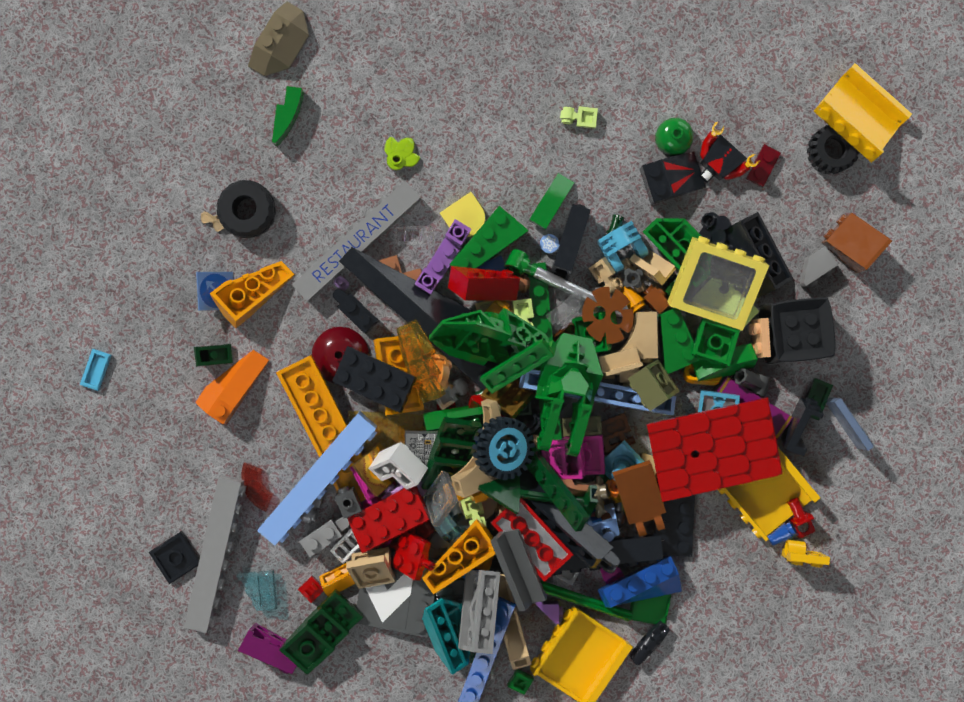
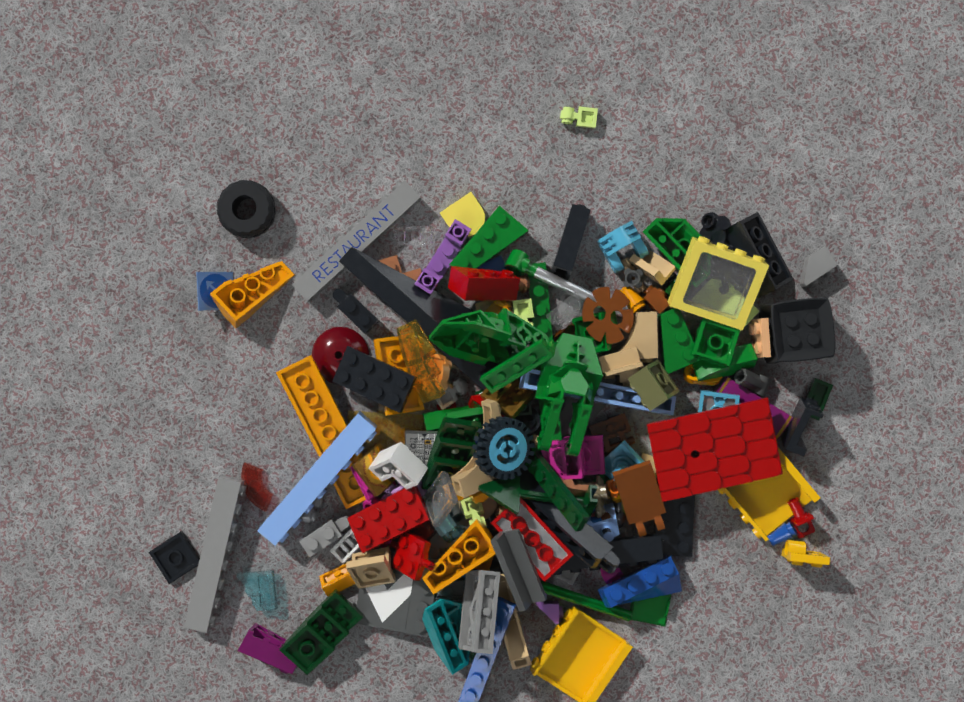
medium azure tile [80,349,112,391] -> none
dark green slope [194,344,233,367] -> none
orange wedge [195,350,269,424] -> none
tan piece [201,211,224,232] -> none
dark tan wedge [248,2,309,76] -> none
green slope [272,86,304,146] -> none
red tile [298,575,323,603] -> none
lavender rock [334,276,349,291] -> none
dark grey brick [335,486,363,518] -> none
lime plate [384,137,420,170] -> none
green tile [507,669,534,695] -> none
green slope [529,173,574,231] -> none
light blue tile [540,234,559,254] -> none
olive plate [562,415,602,437] -> none
tan plate [588,257,623,295] -> none
dark green pin [606,214,625,234] -> none
black hinge [629,620,670,665] -> none
black slope [640,151,706,205] -> none
green cylinder [655,118,694,156] -> none
torso [699,122,760,183] -> none
dark red plate [746,144,781,187] -> none
black tyre [807,125,860,175] -> none
yellow panel [814,63,912,163] -> none
dark orange slope [822,212,892,273] -> none
sand blue tile [826,398,874,451] -> none

